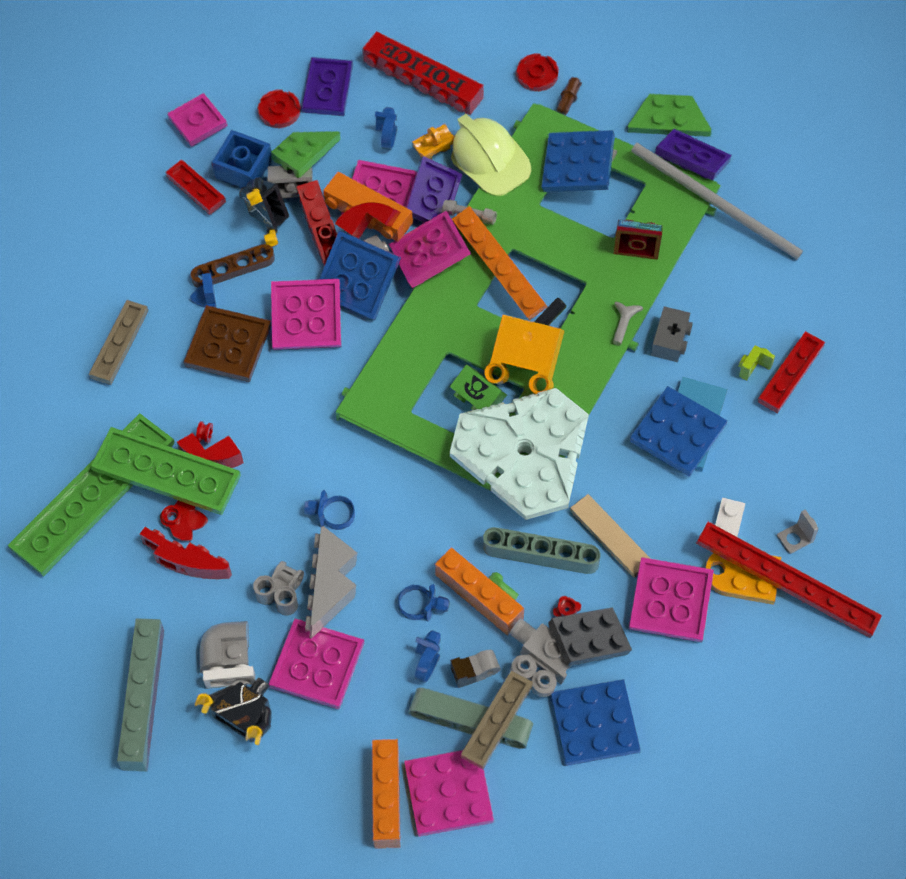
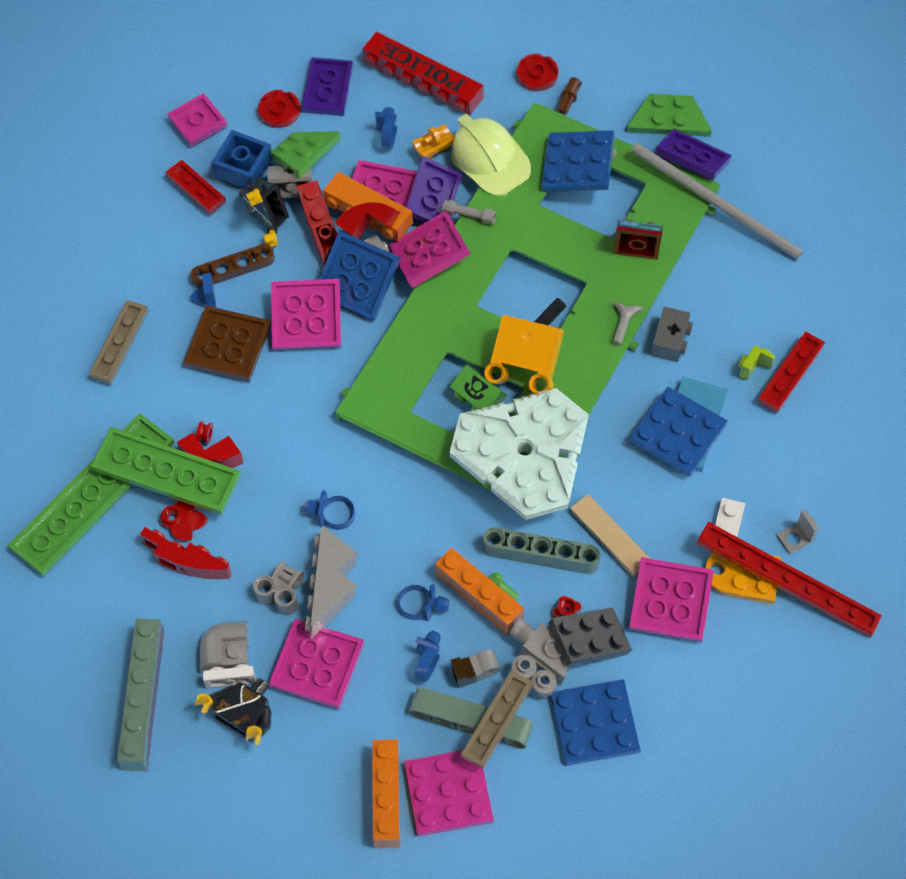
orange plate [452,206,547,321] -> none

